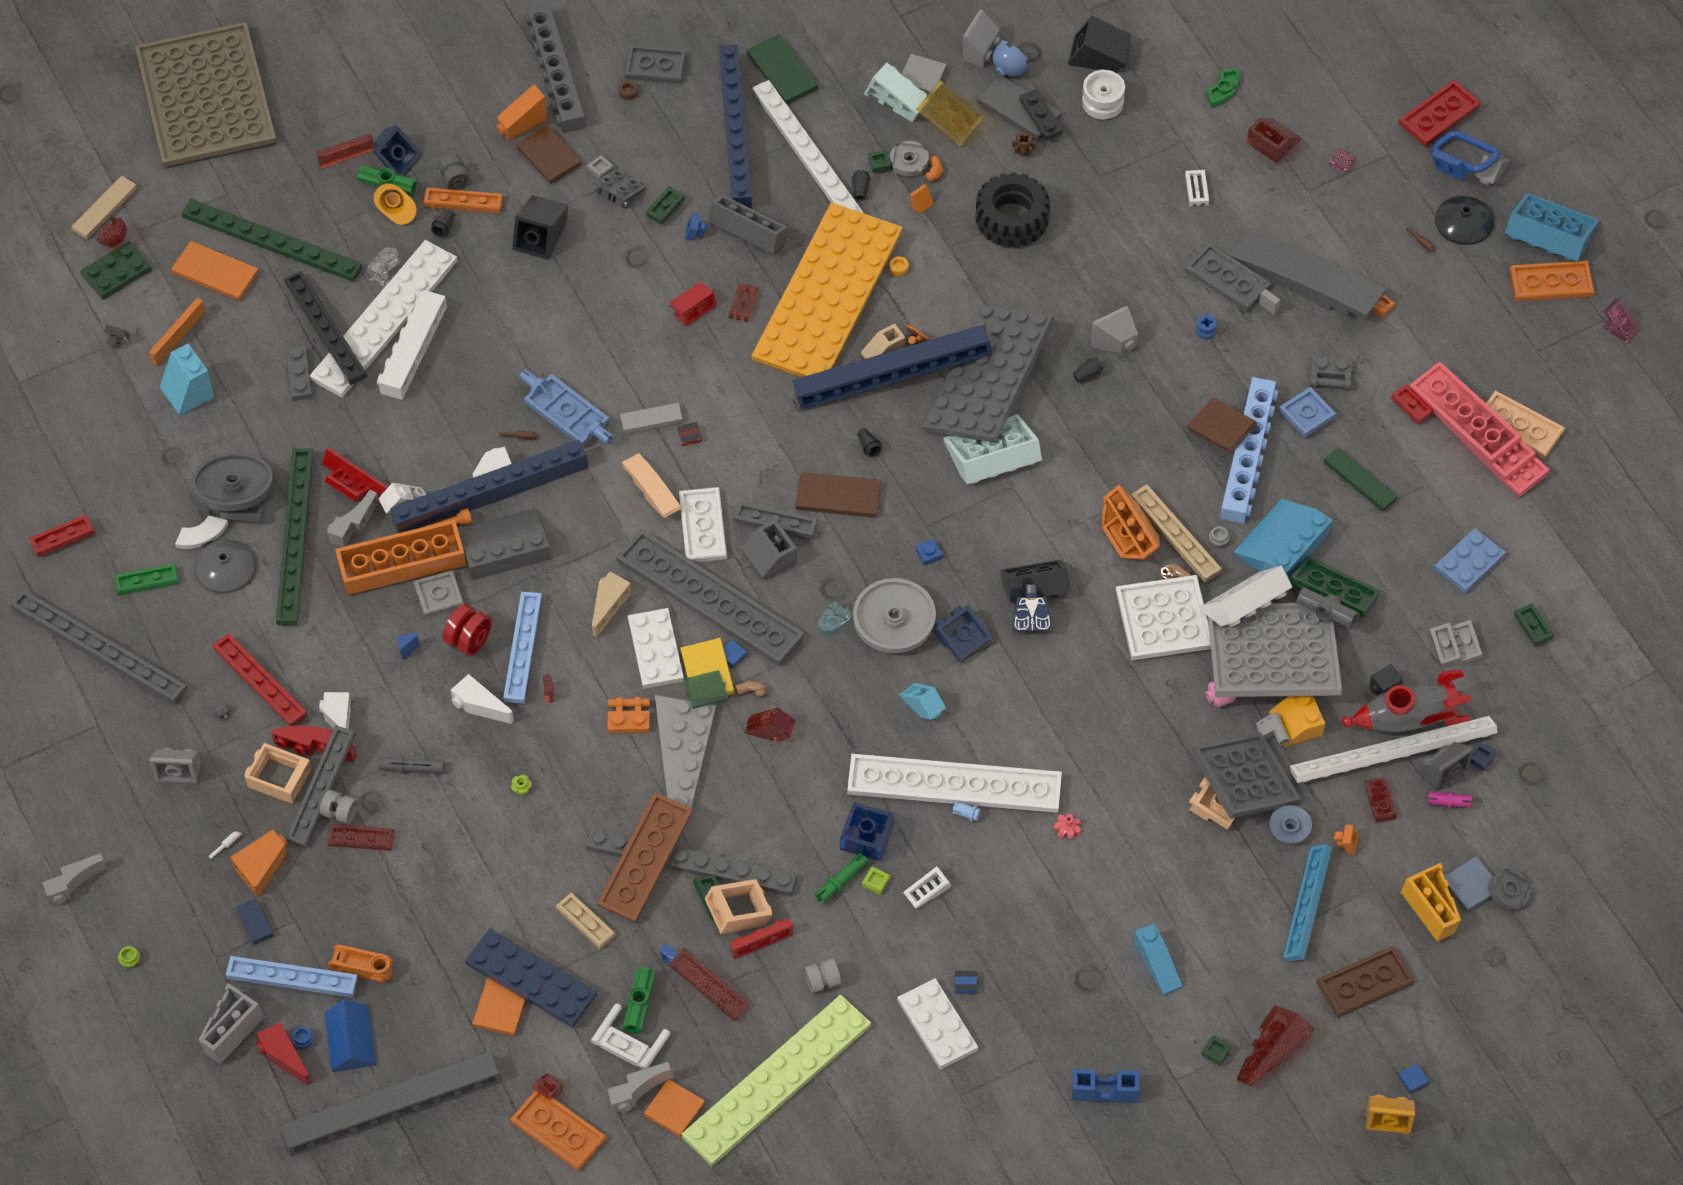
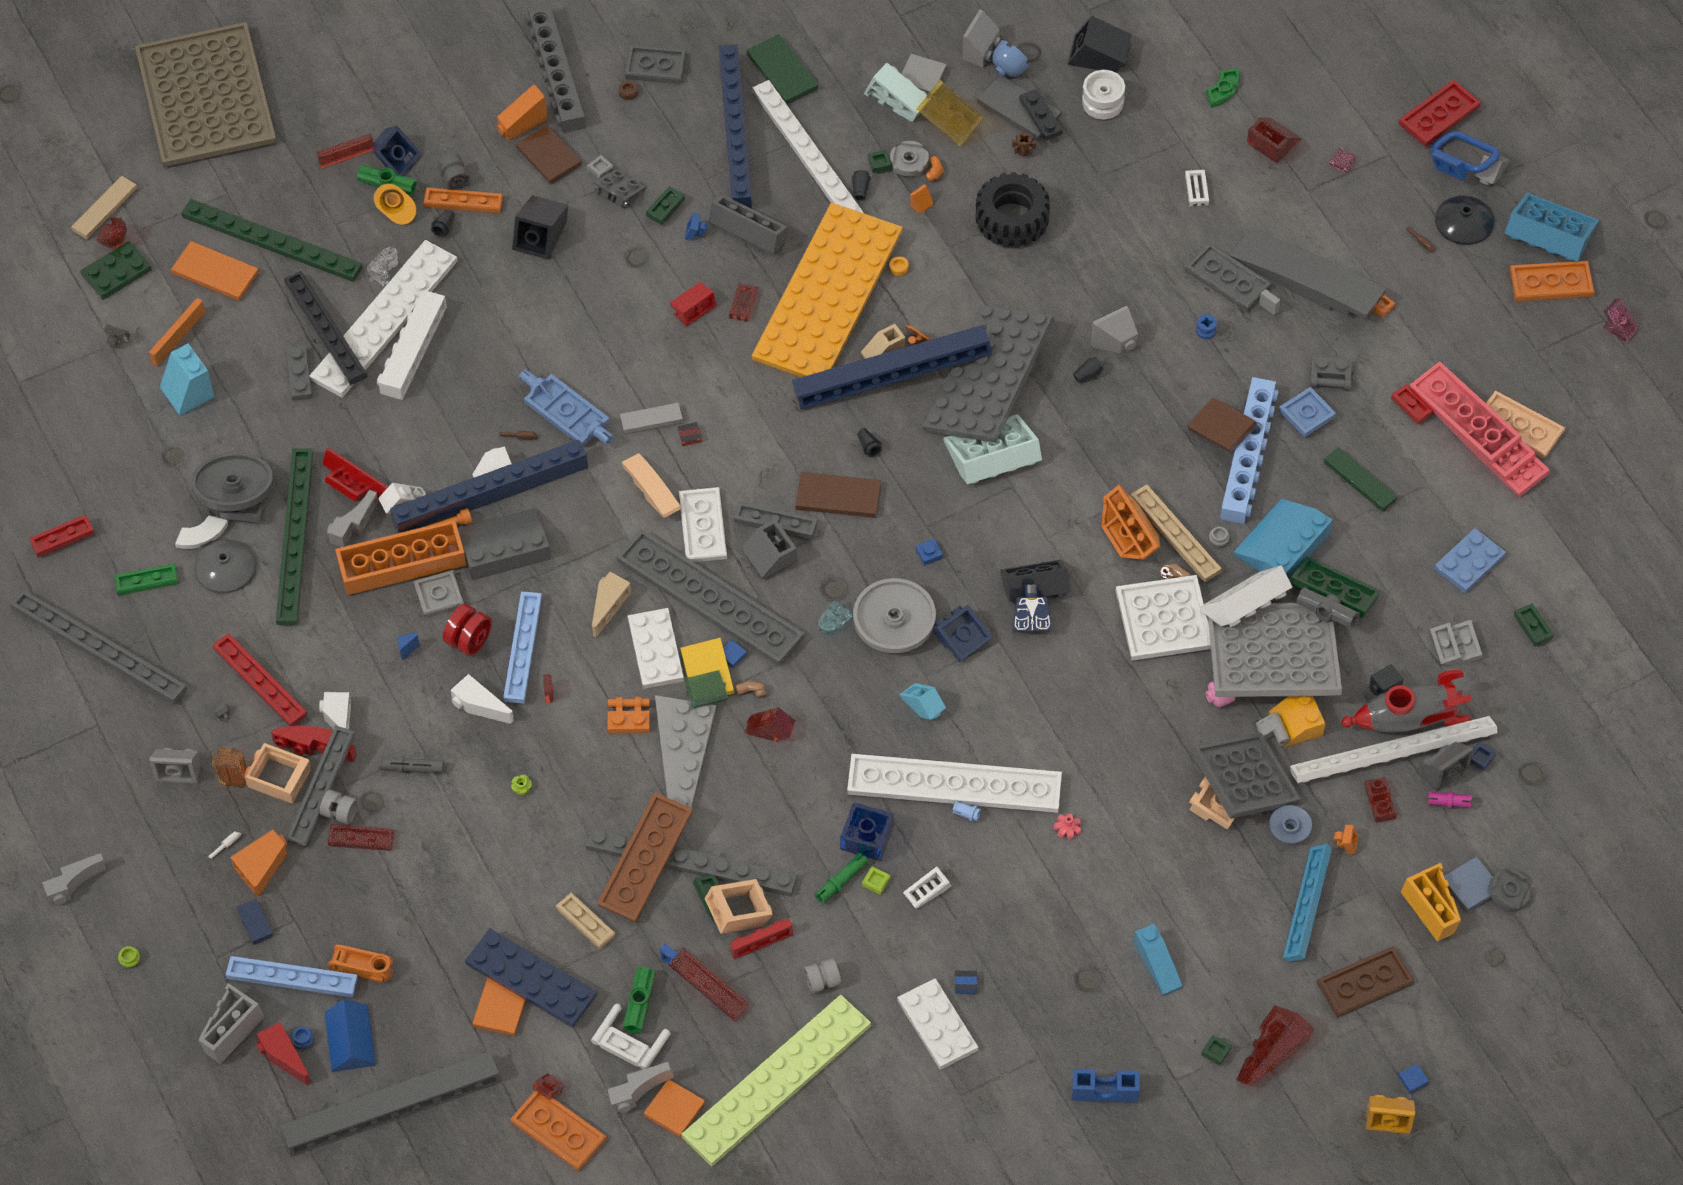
none -> clear orange brick [212,747,247,788]

